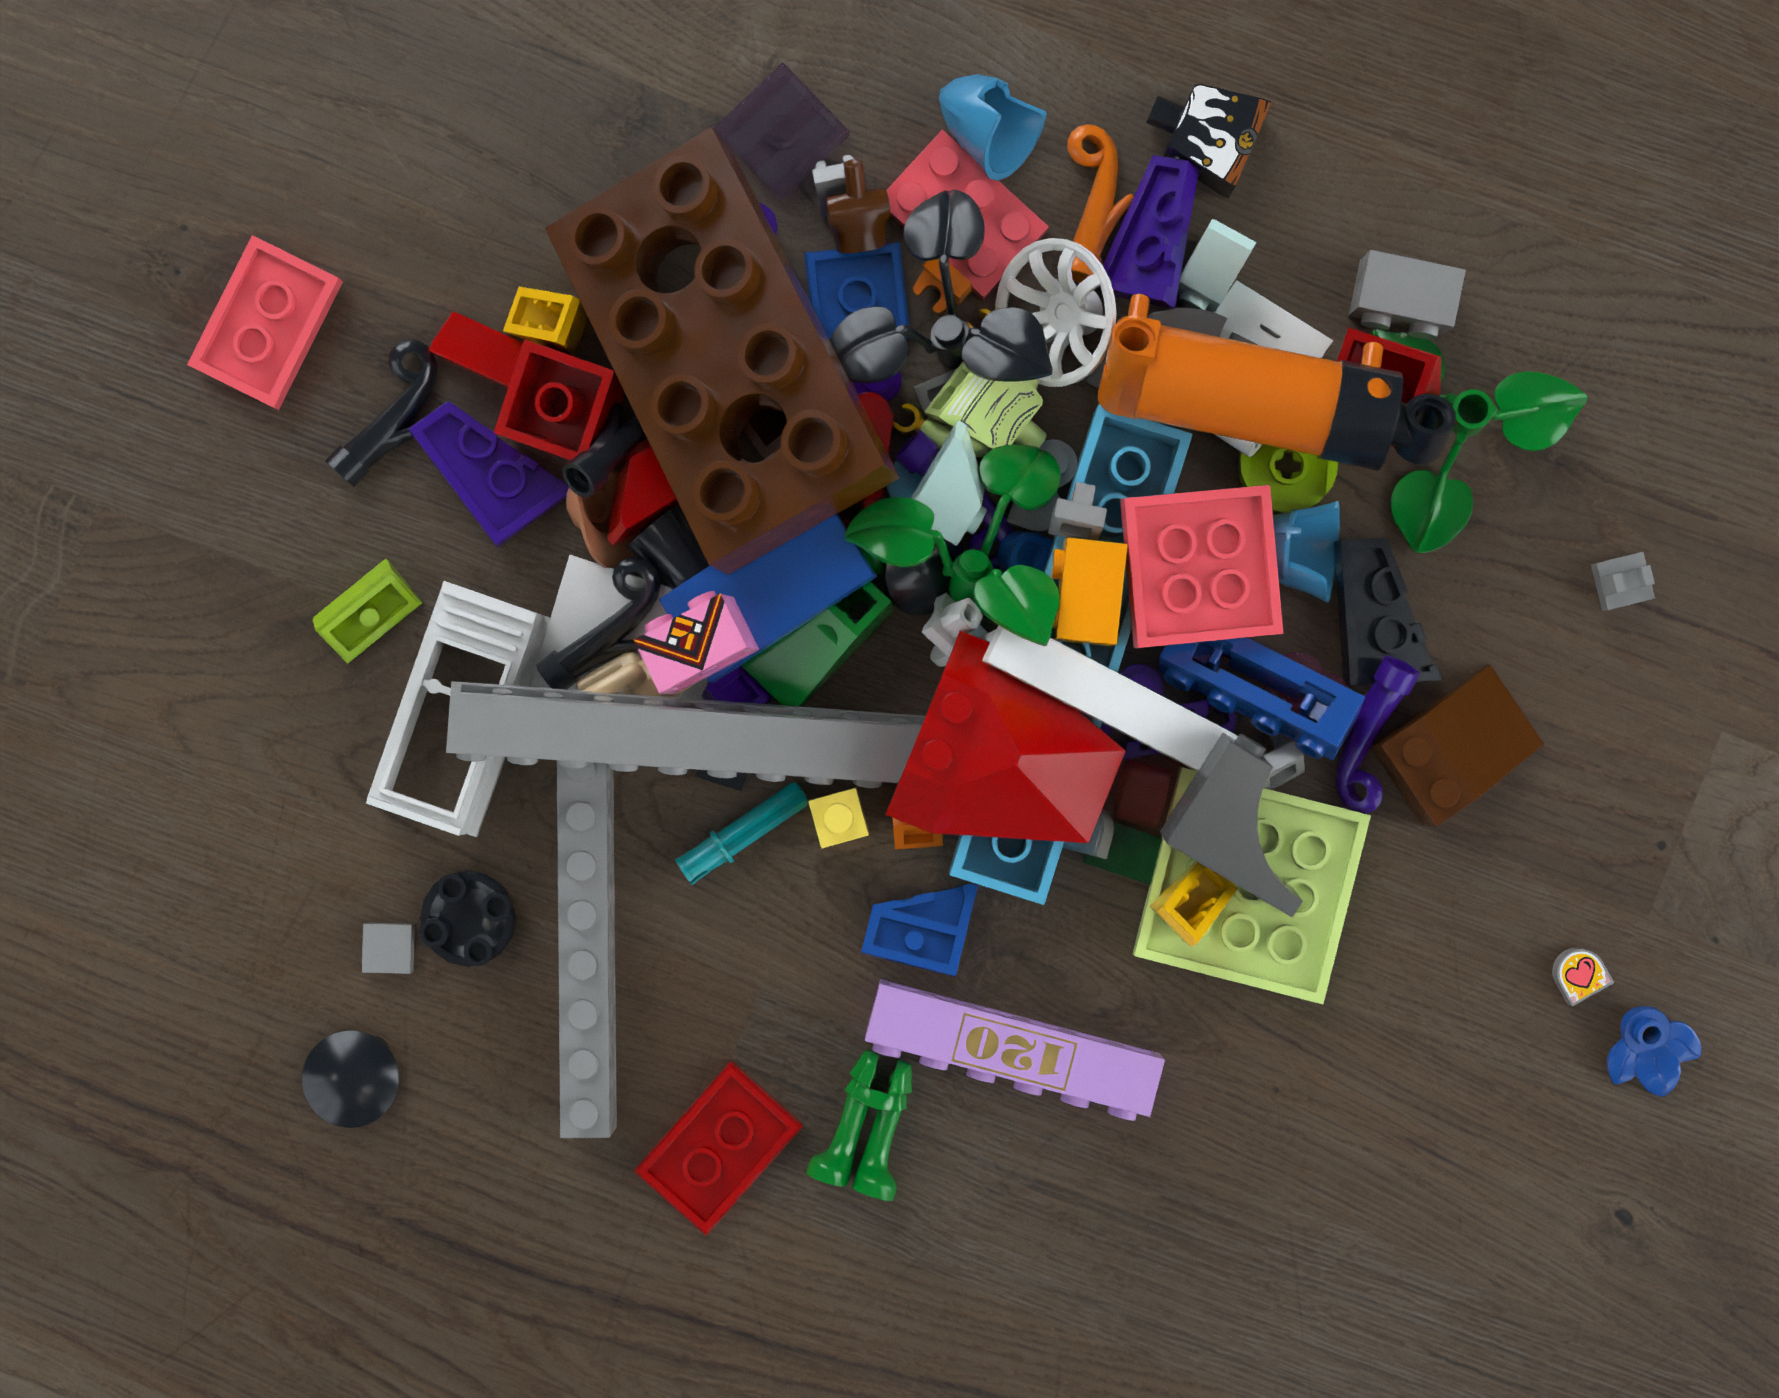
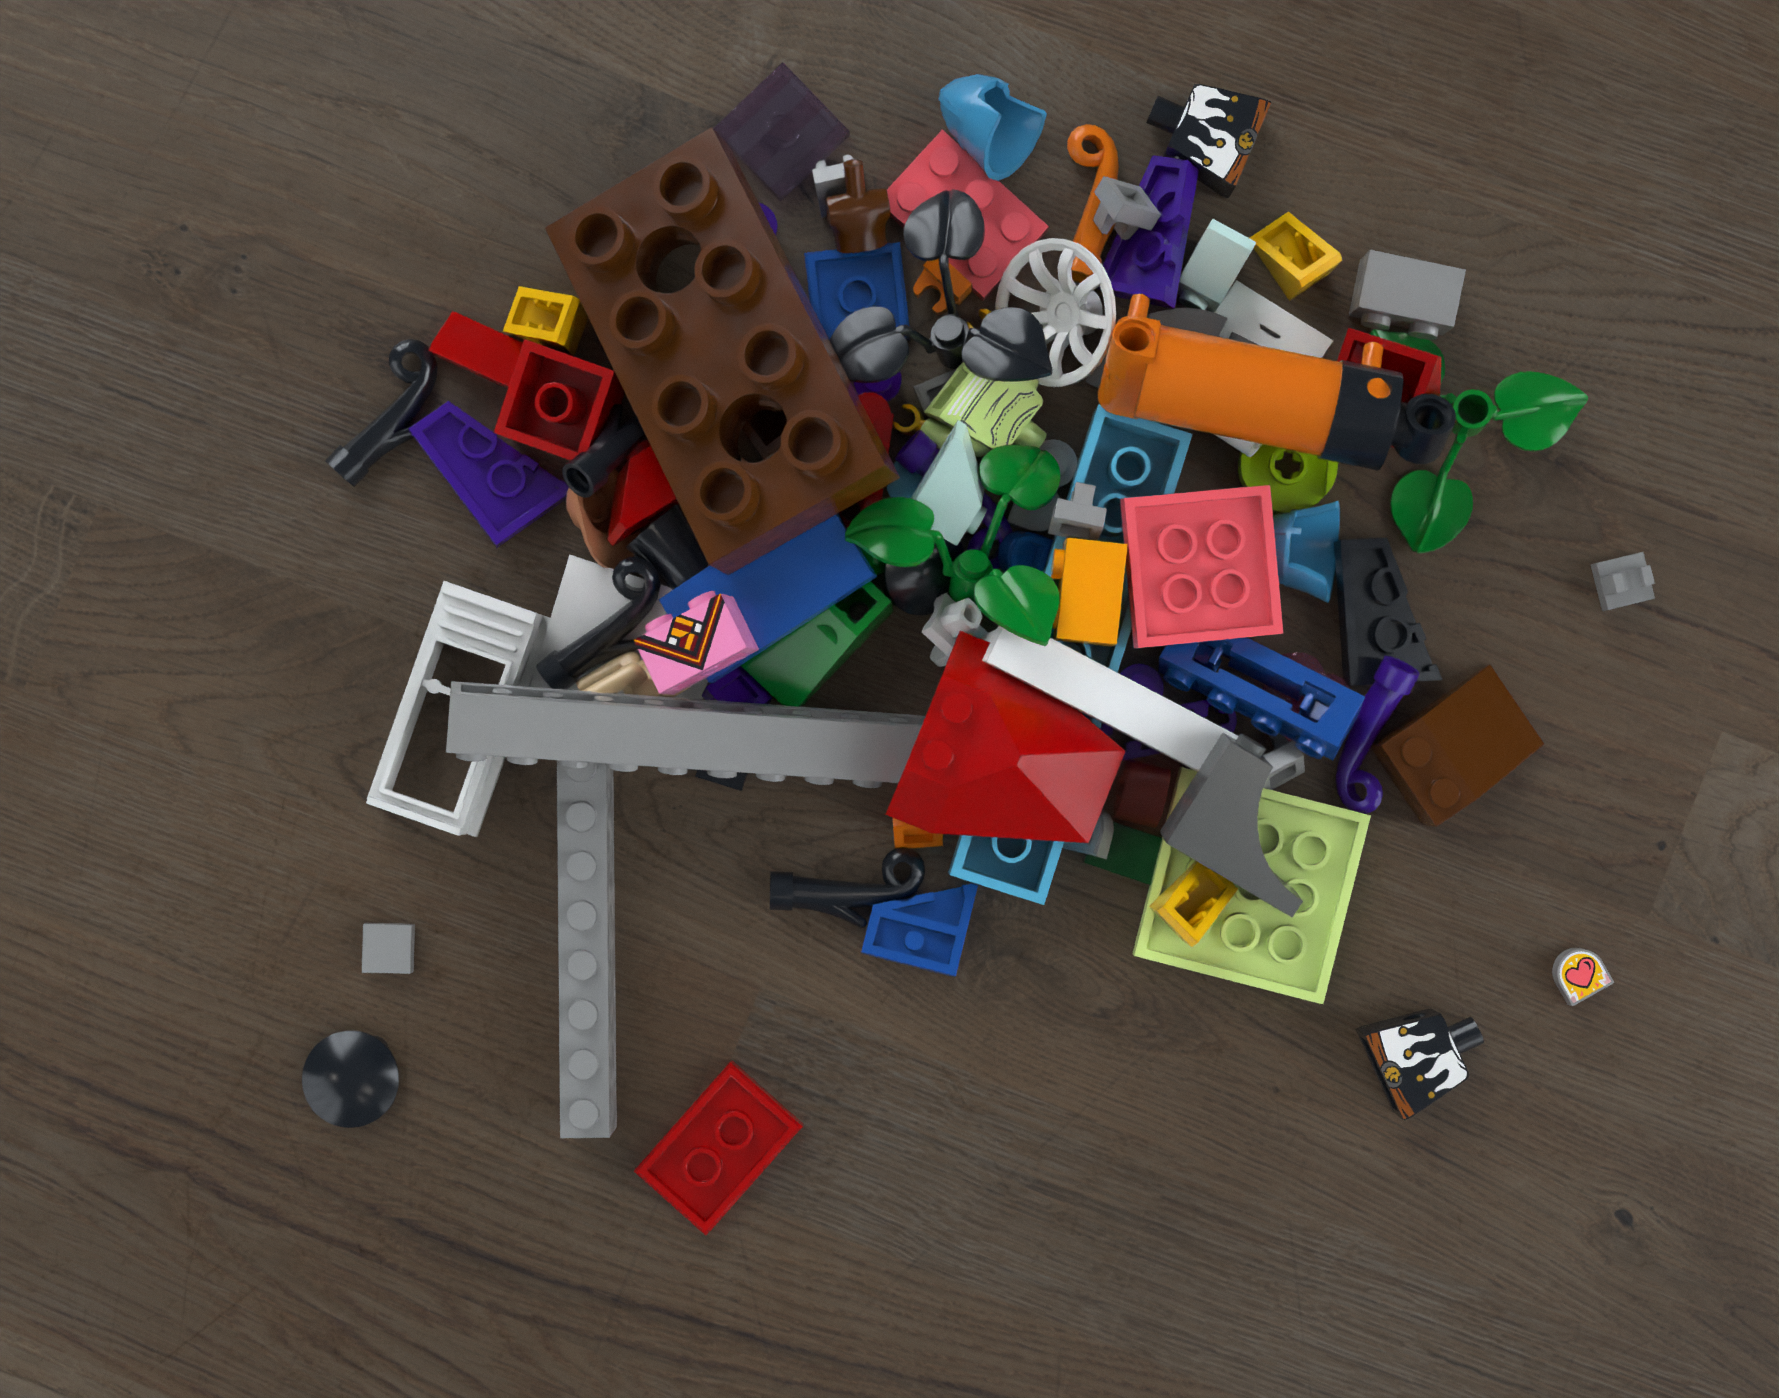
coral plate [187,235,343,410] -> none
lime slope [313,559,422,664] -> none
black dish [419,870,516,967] -> none
teal axle [675,782,809,885] -> none
green piece [806,1050,912,1201] -> none
light yellow brick [808,787,869,849] -> none
lavender brick [865,979,1165,1121] -> none
blue plate [1606,1006,1702,1097] -> none
none -> black plant [769,847,925,928]
none -> light grey tile [1093,176,1161,240]
none -> yellow slope [1249,212,1342,301]
none -> torso [1356,1009,1484,1121]

